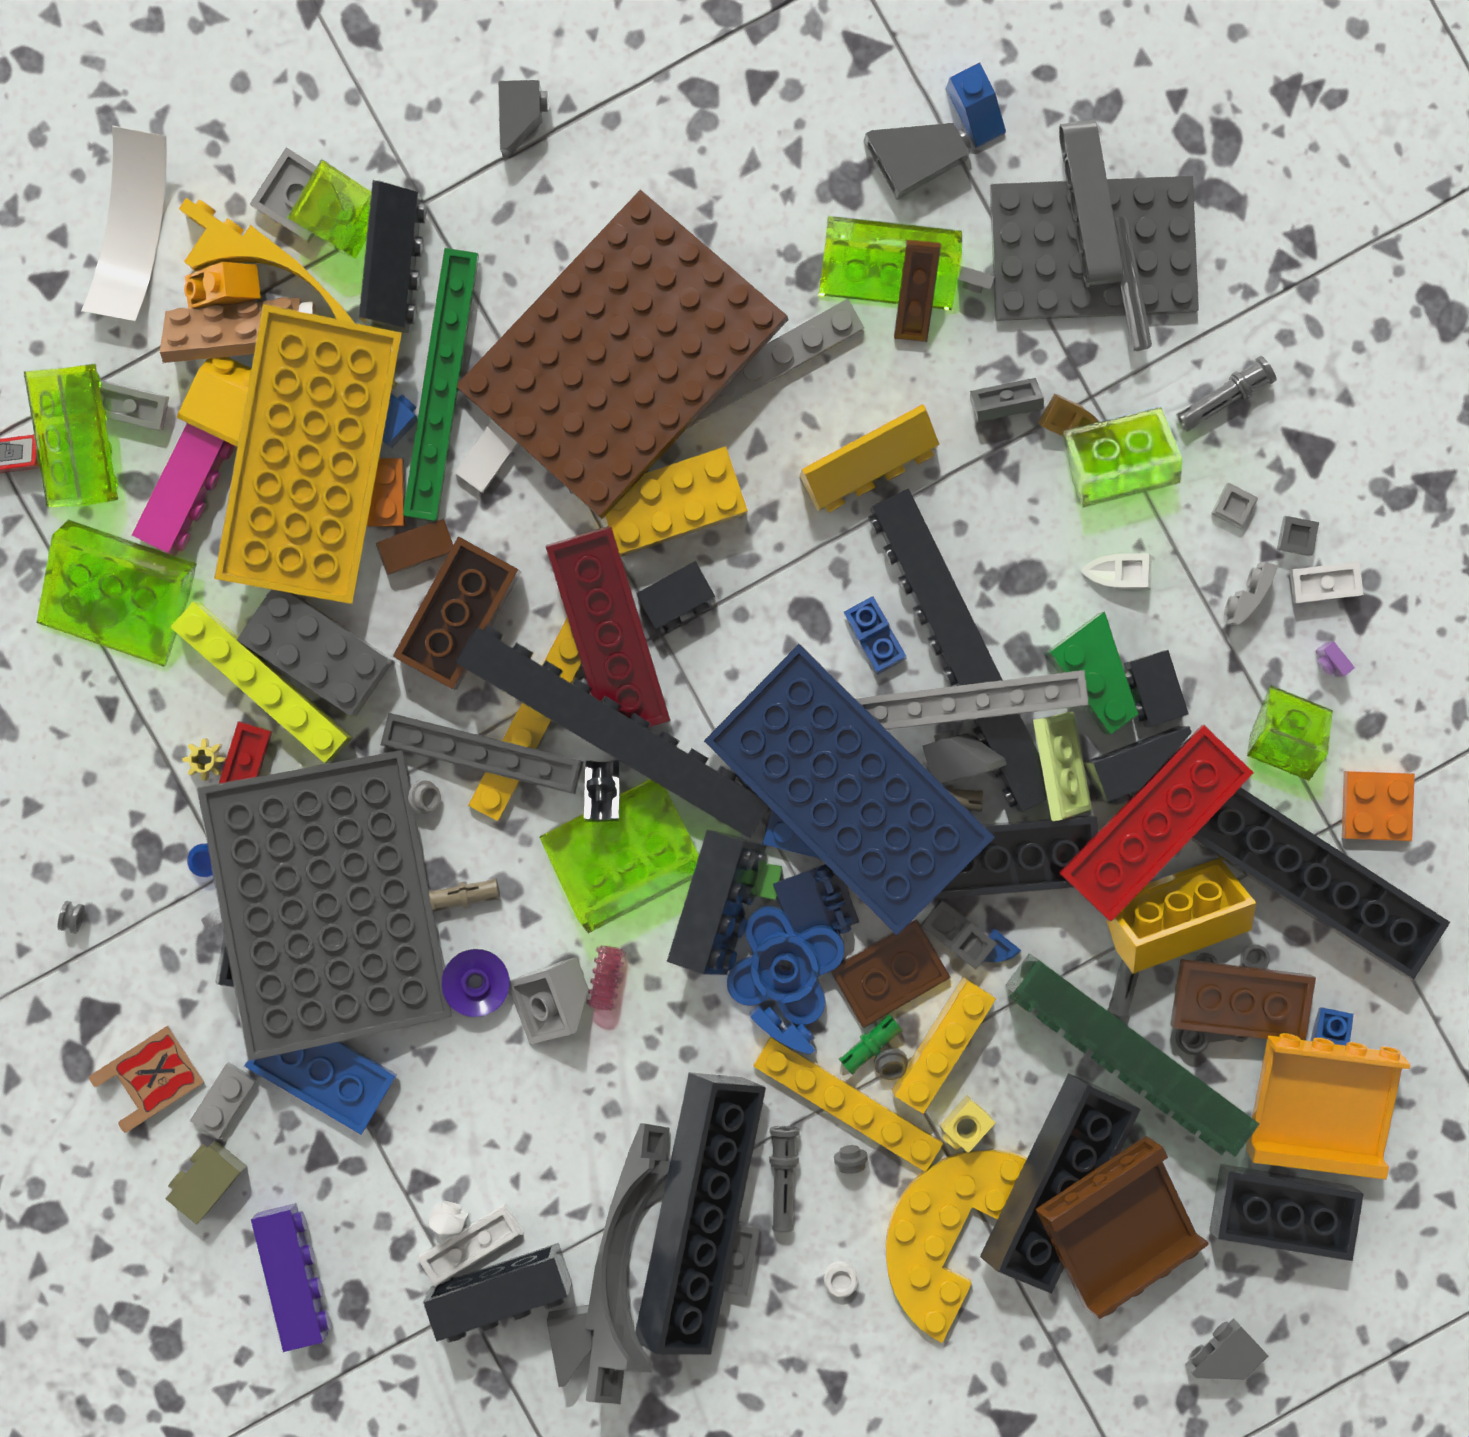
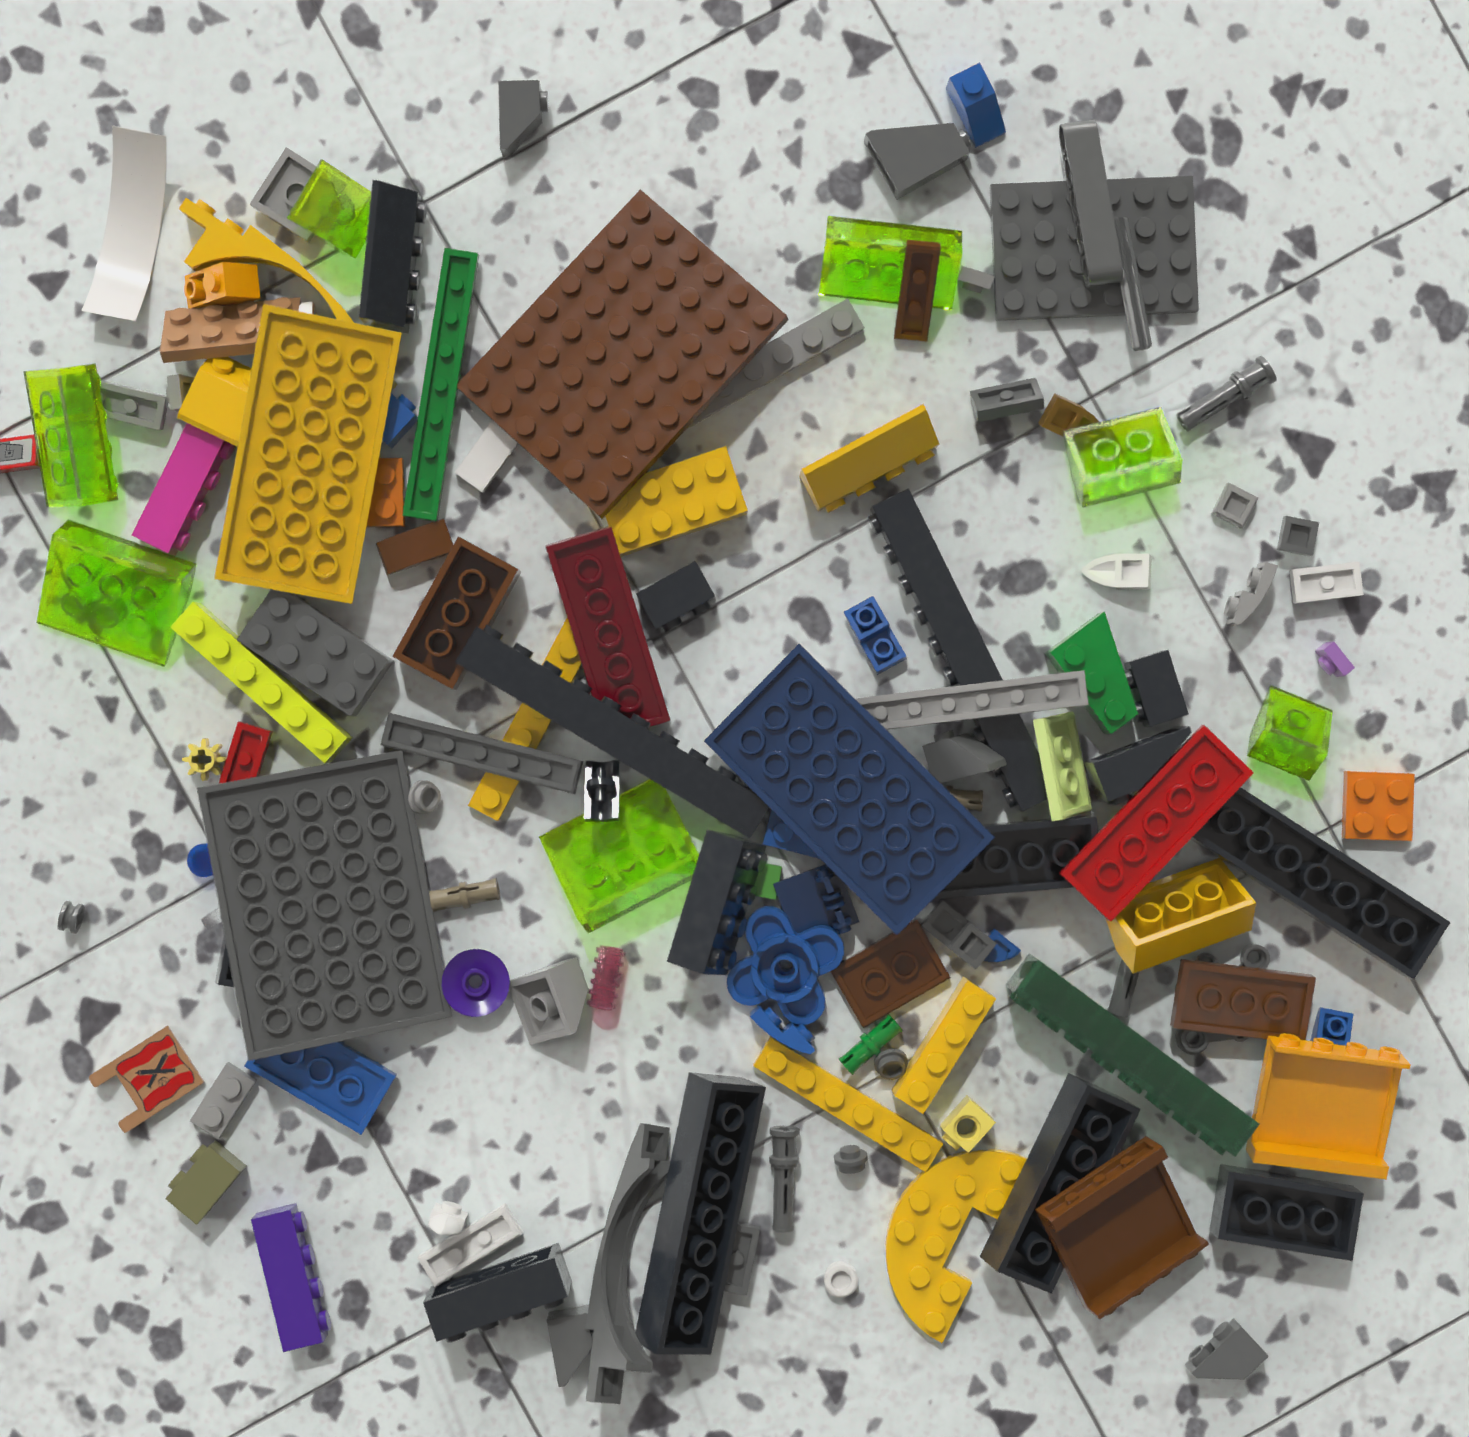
none -> light grey plate [166,374,194,412]

